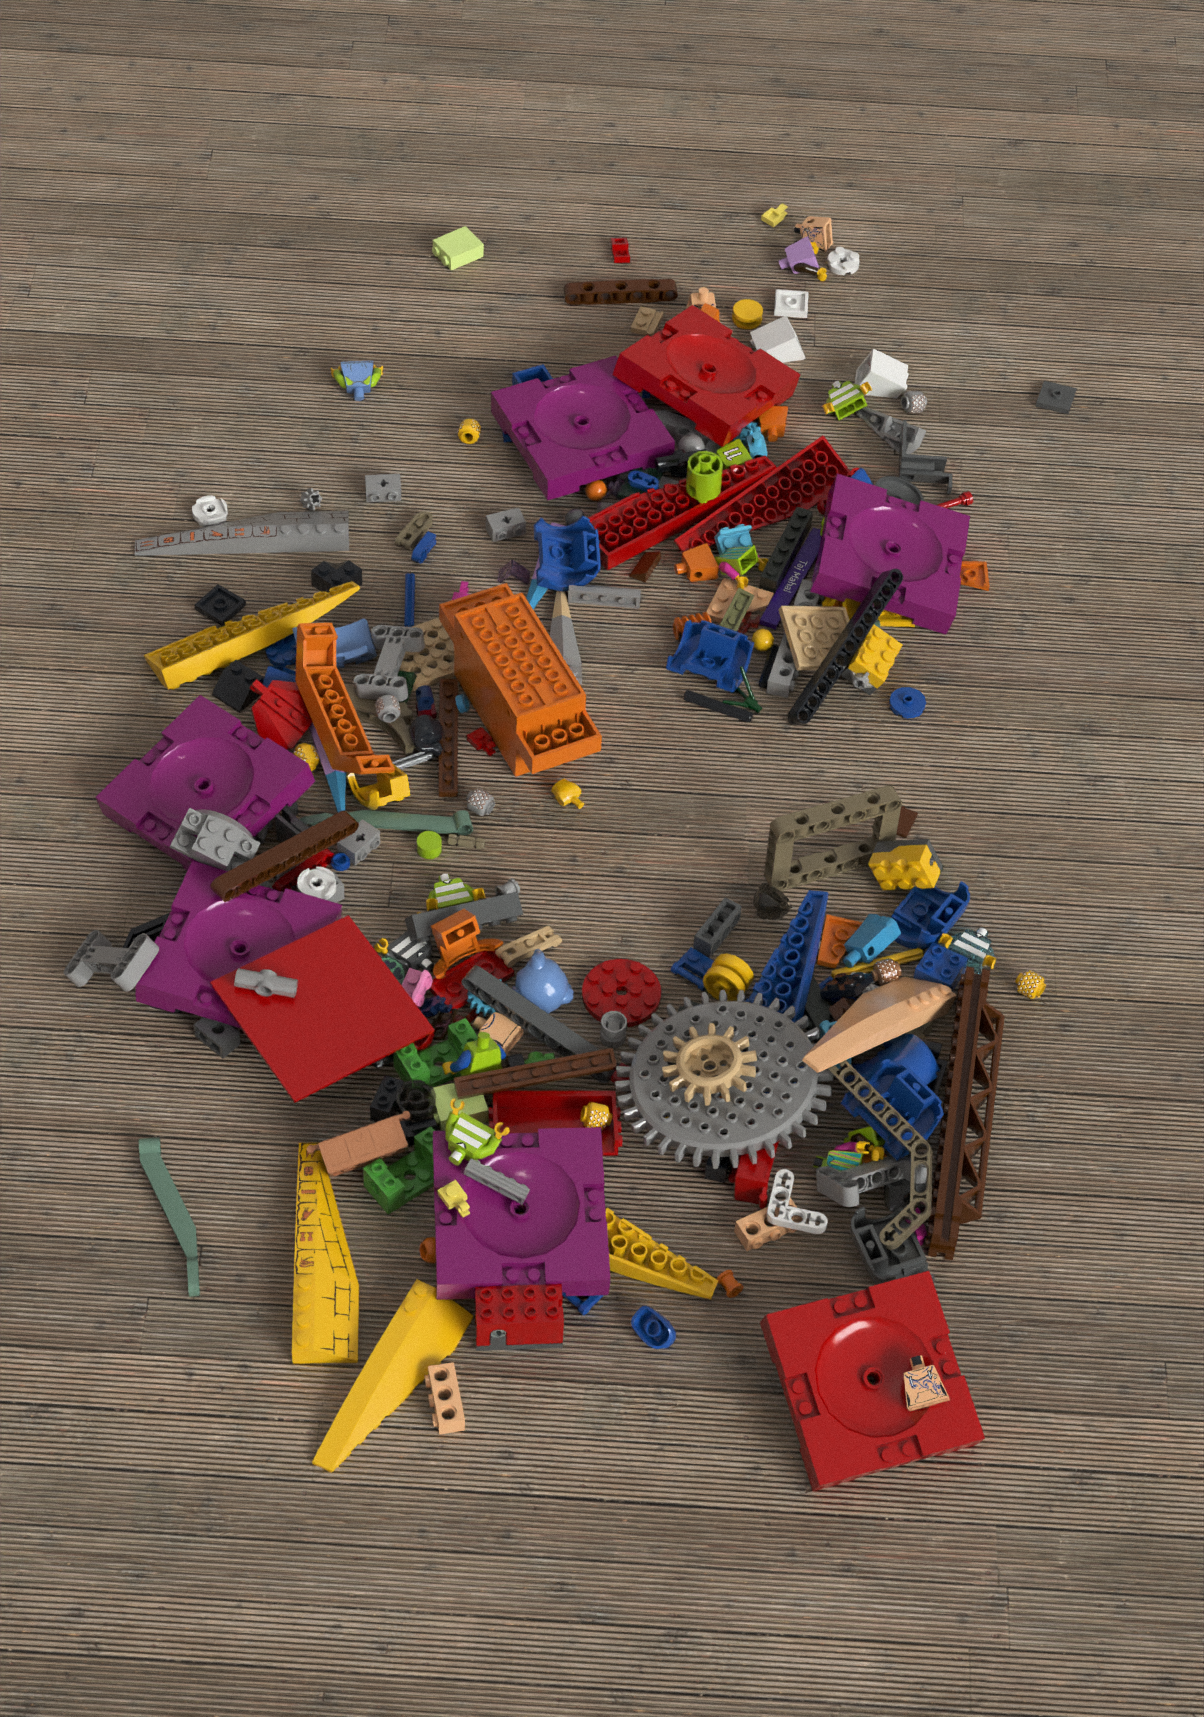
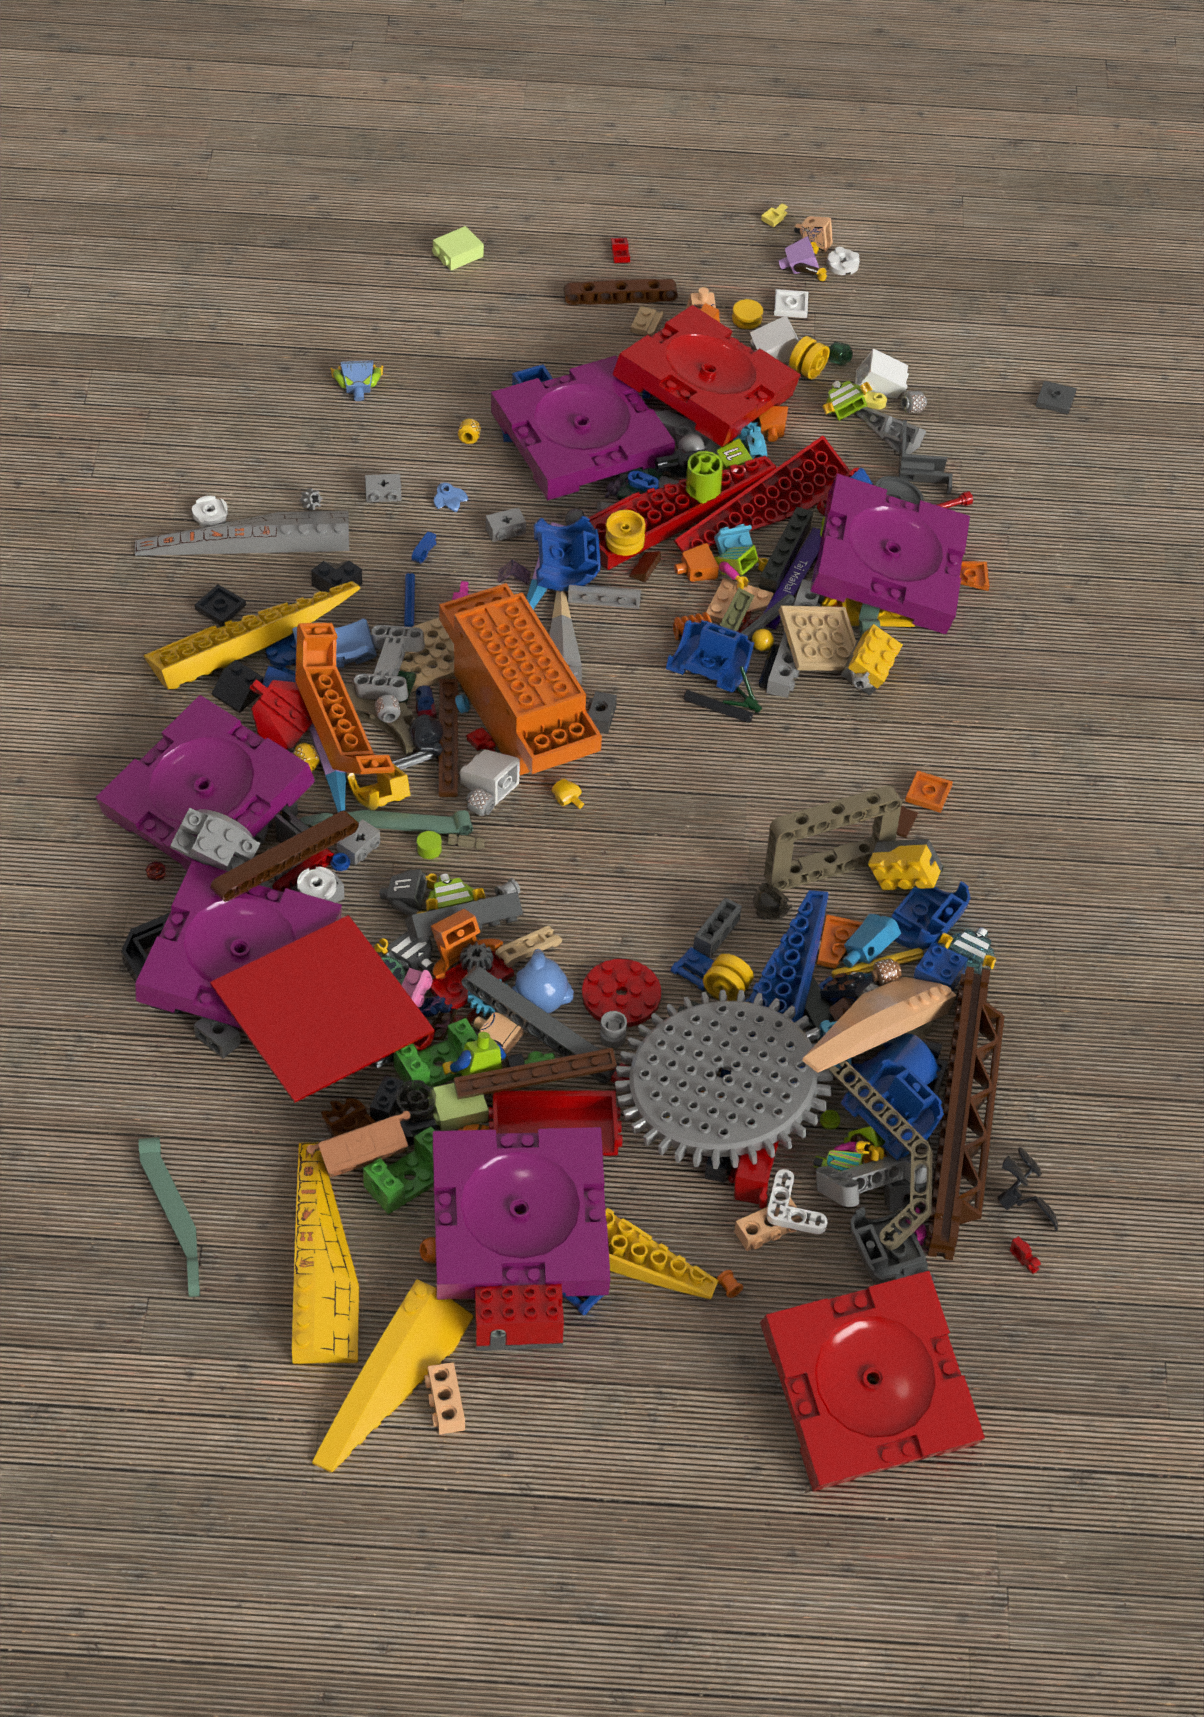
light grey beam [64,930,159,992] -> none
light grey piece [234,968,298,997] -> none
dark tan plate [395,511,433,551] -> none
light yellow plate [438,1180,470,1218] -> none
lime torso [445,1098,510,1165] -> none
light grey piece [464,1159,530,1205] -> none
yellow head [580,1102,612,1131] -> none
orange piece [585,480,607,501] -> none
blue piece [631,1306,676,1349] -> none
tan gear [662,1023,757,1106] -> none
black beam [787,569,903,726] -> none
blue plate [889,687,926,719] -> none
light nougat torso [904,1355,950,1411] -> none
yellow head [1015,970,1046,999] -> none
none -> clear red tile [146,862,166,881]
none -> reddish brown plate [321,1098,375,1137]
none -> dark grey torso [379,869,437,916]
none -> medium blue plate [434,483,468,512]
none -> white slope [460,749,520,806]
none -> dark grey gear [460,941,493,972]
none -> dark grey brick [587,691,617,734]
none -> yellow wheel [606,510,646,556]
none -> dark grey axle [741,594,795,640]
none -> yellow wheel [789,336,830,380]
none -> lime plate [820,1110,840,1130]
none -> clear green head [829,342,853,365]
none -> light yellow plate [863,391,887,409]
none -> orange plate [905,770,953,813]
none -> black plant [997,1147,1058,1232]
none -> red plate [1009,1236,1041,1274]

